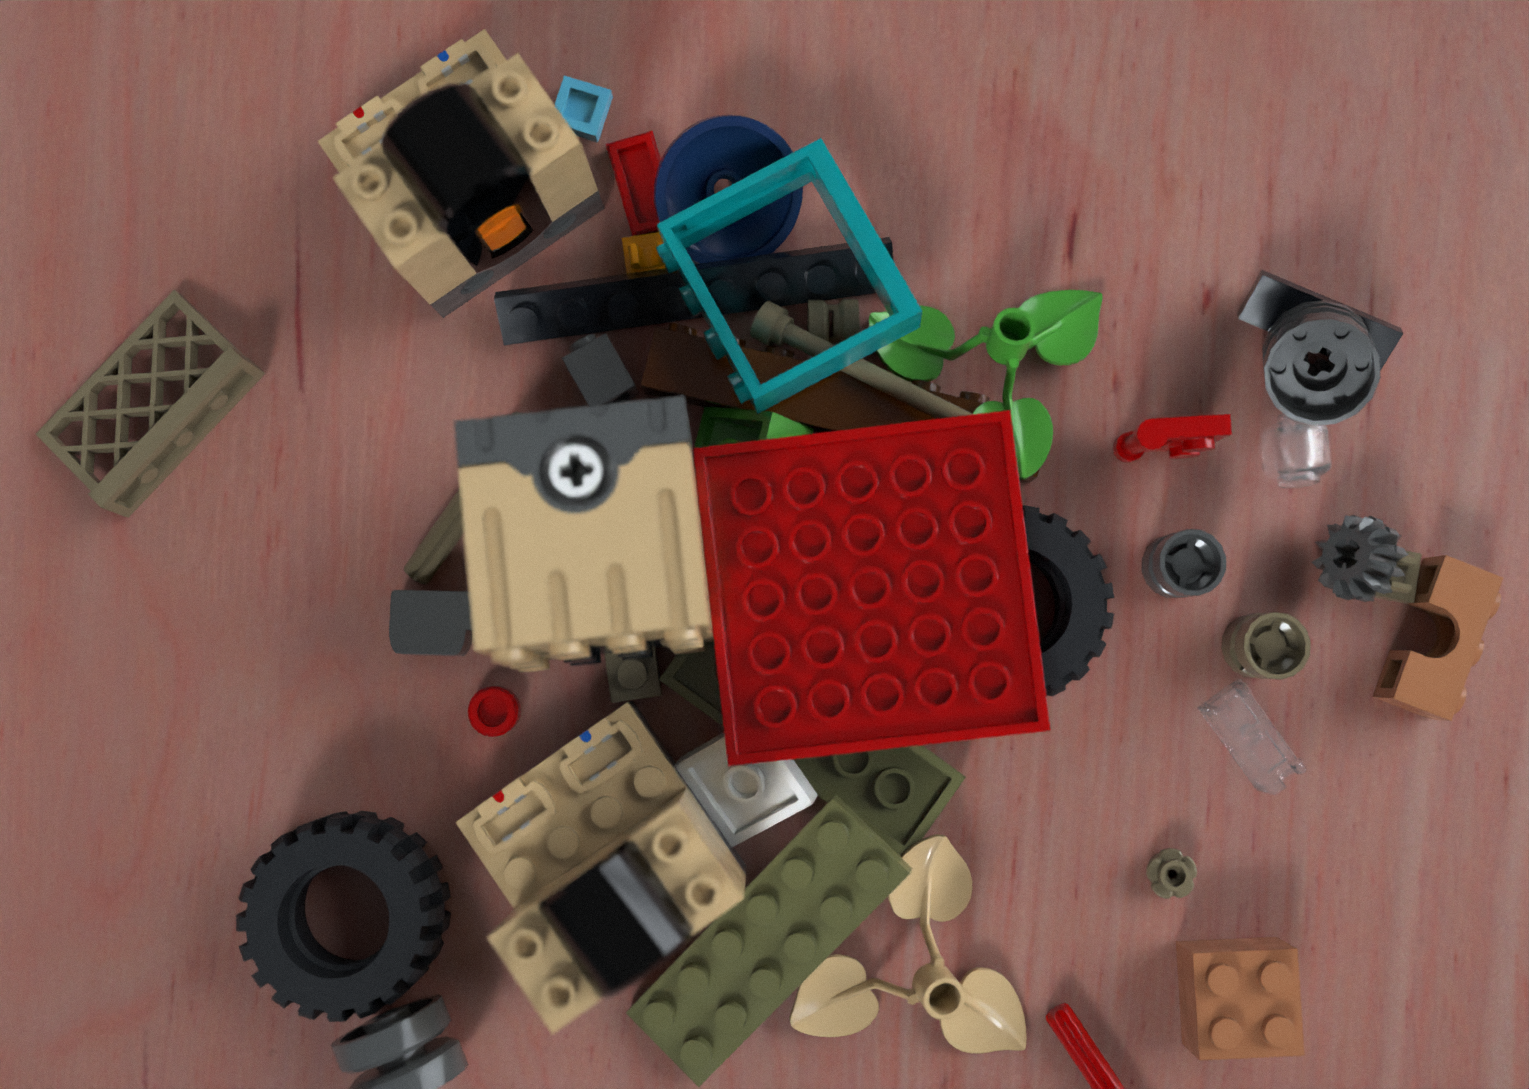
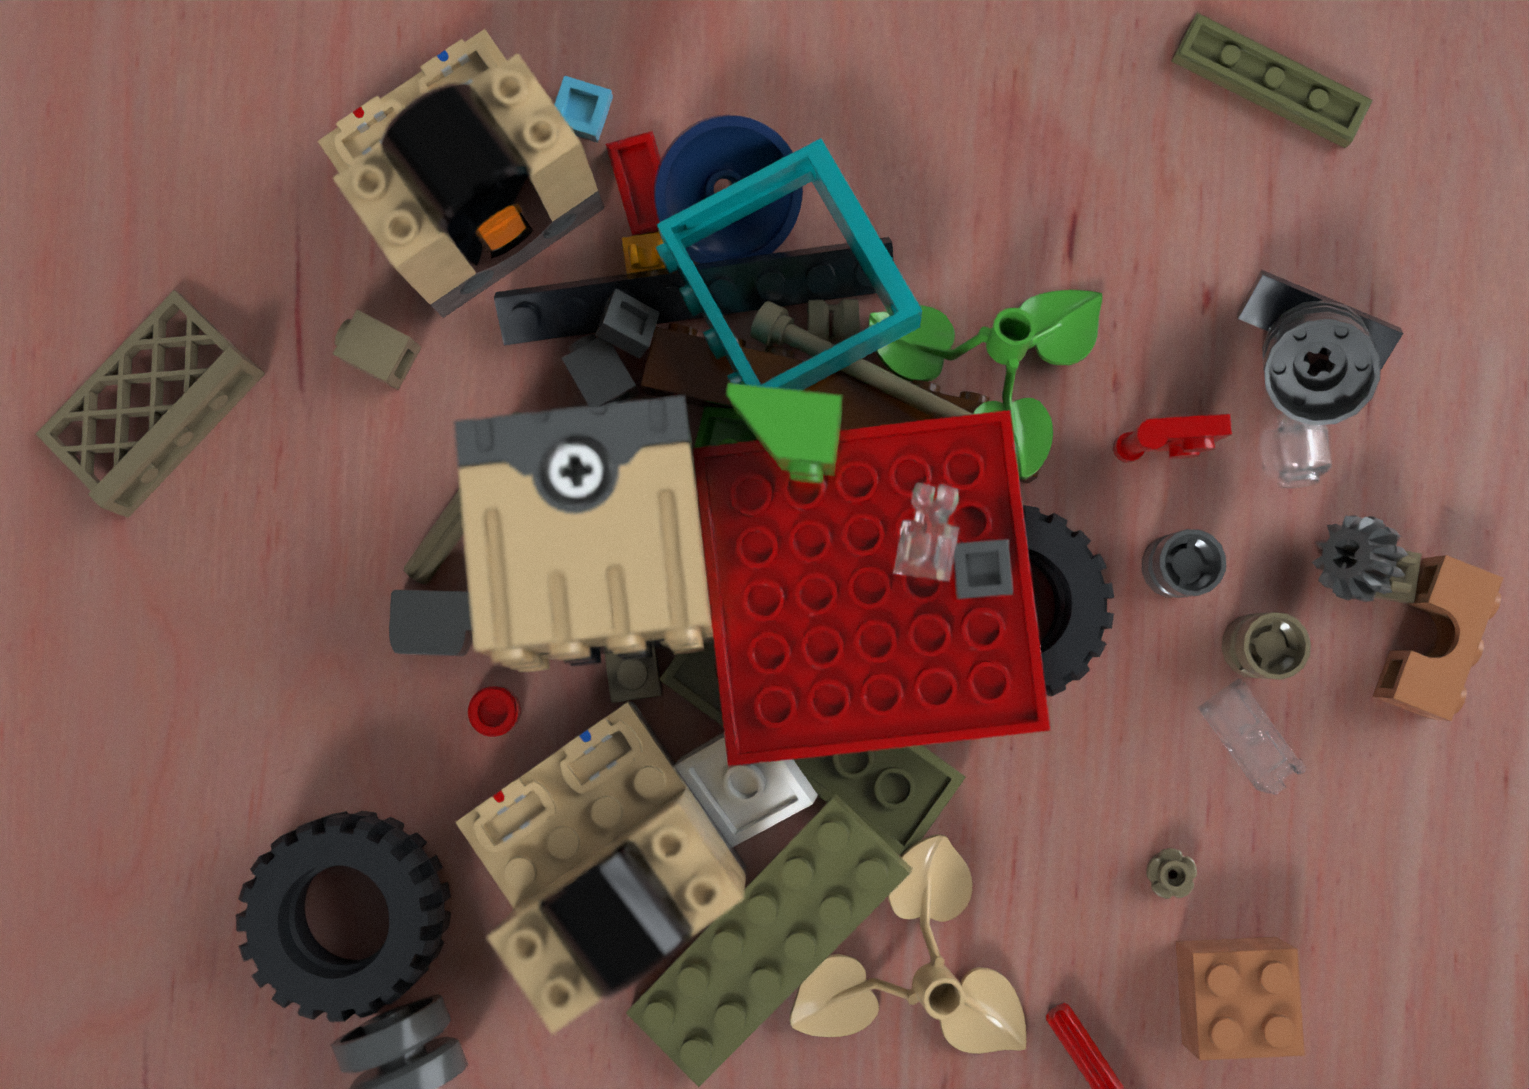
none -> dark tan brick [333,310,422,390]
none -> dark grey plate [595,288,660,359]
none -> bright green slope [727,383,842,483]
none -> clear plate [894,483,959,582]
none -> dark grey plate [952,539,1013,599]
none -> olive tile [1171,13,1373,148]

